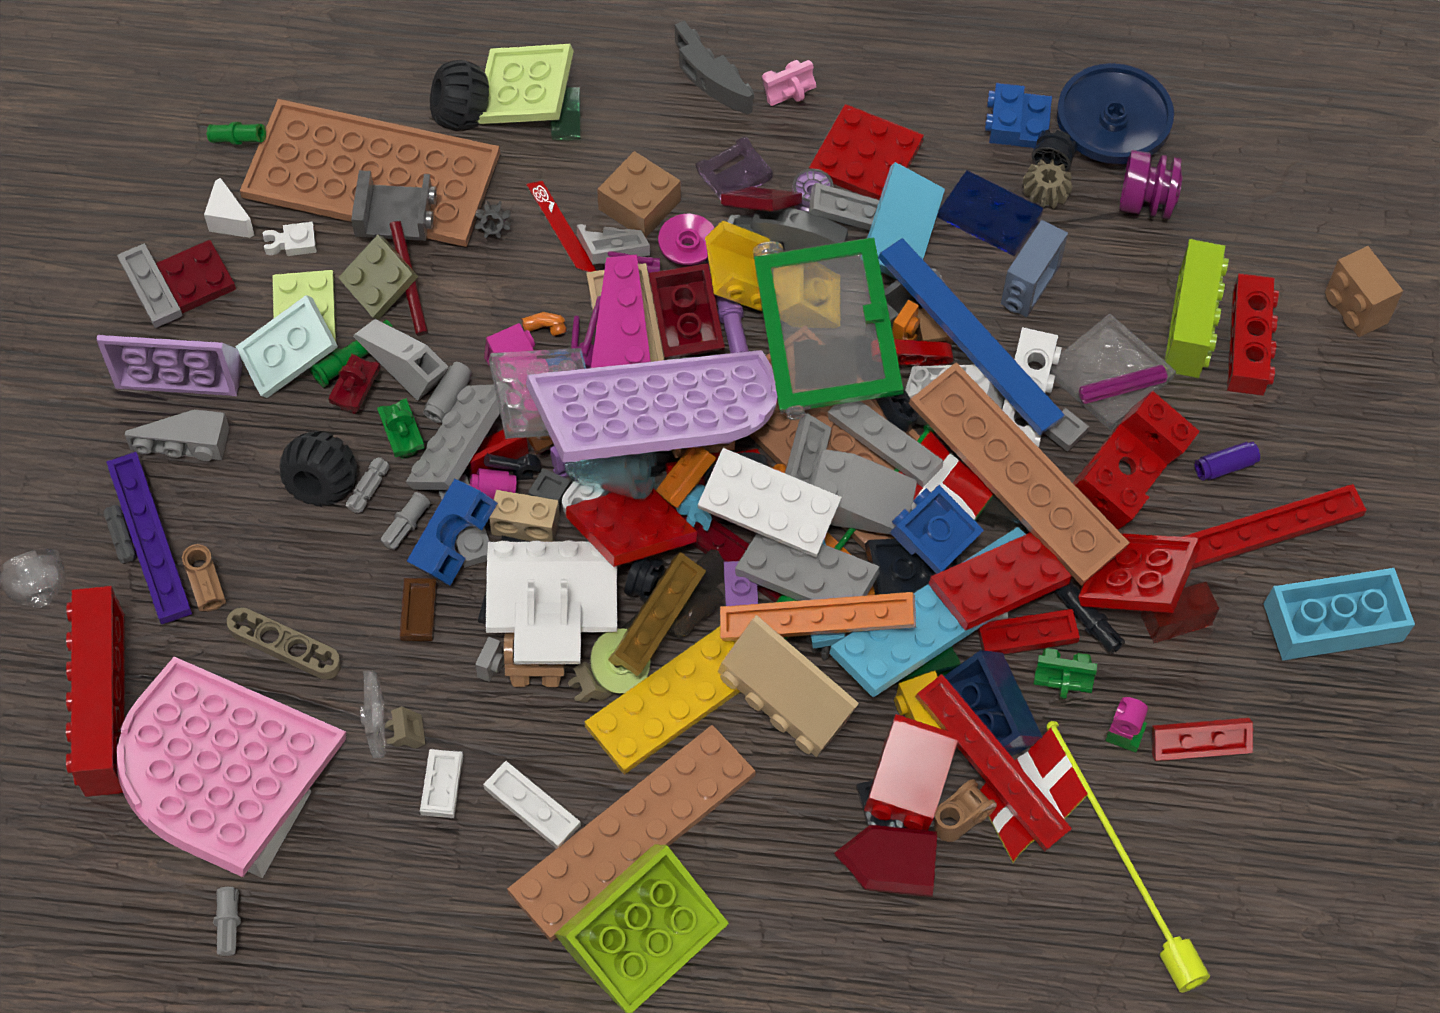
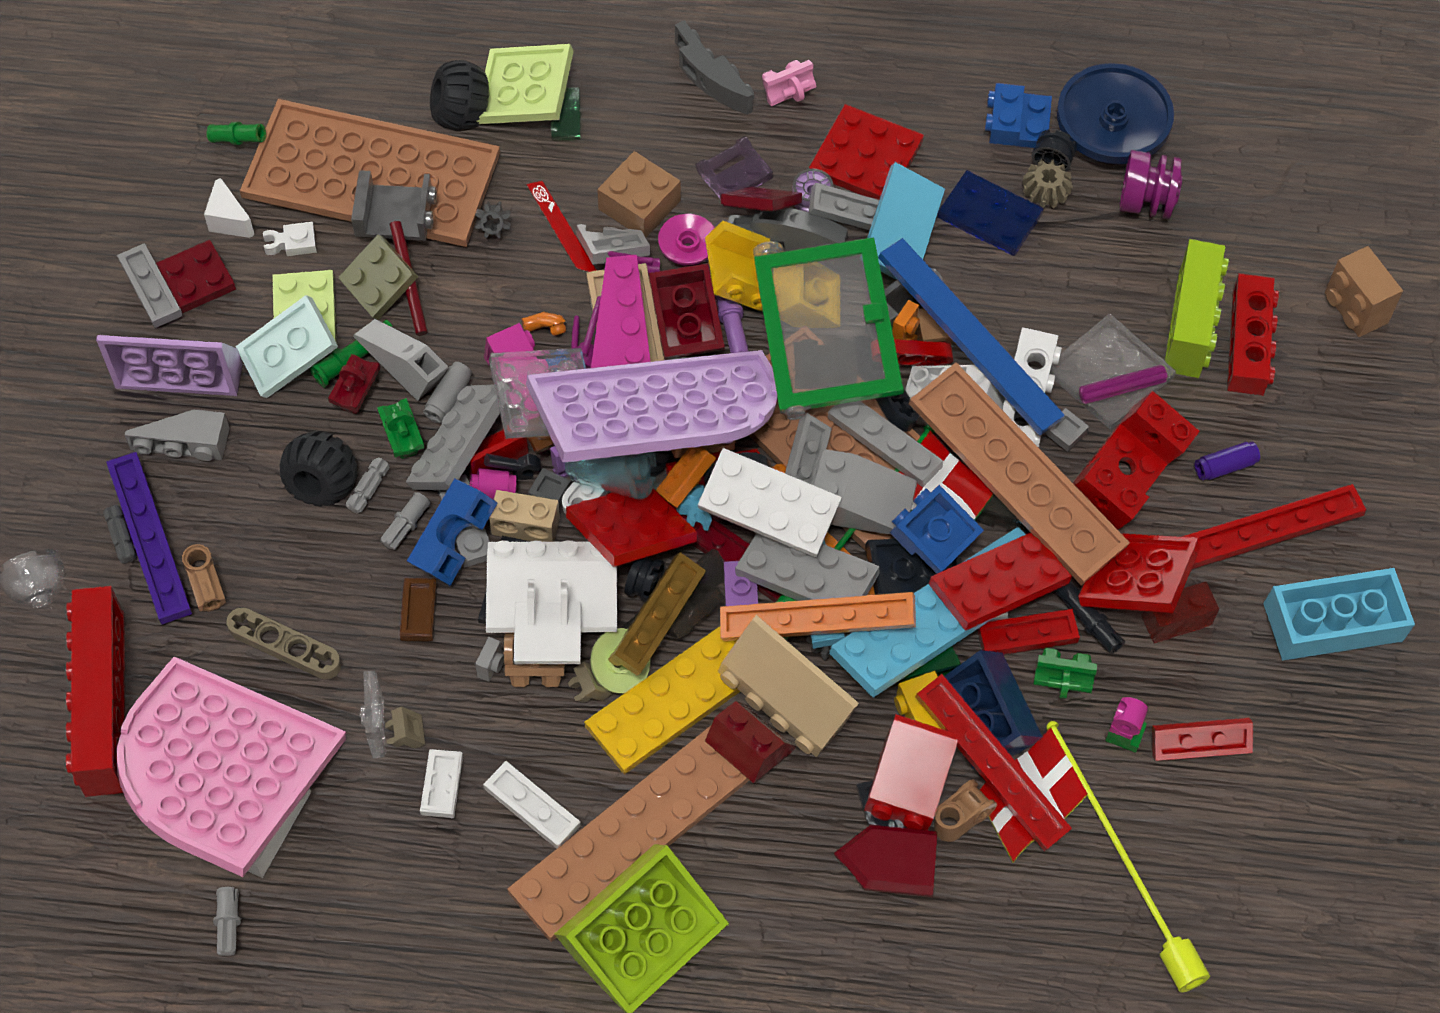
sand blue window [1001,220,1068,317] -> none
none -> dark red slope [705,701,796,783]

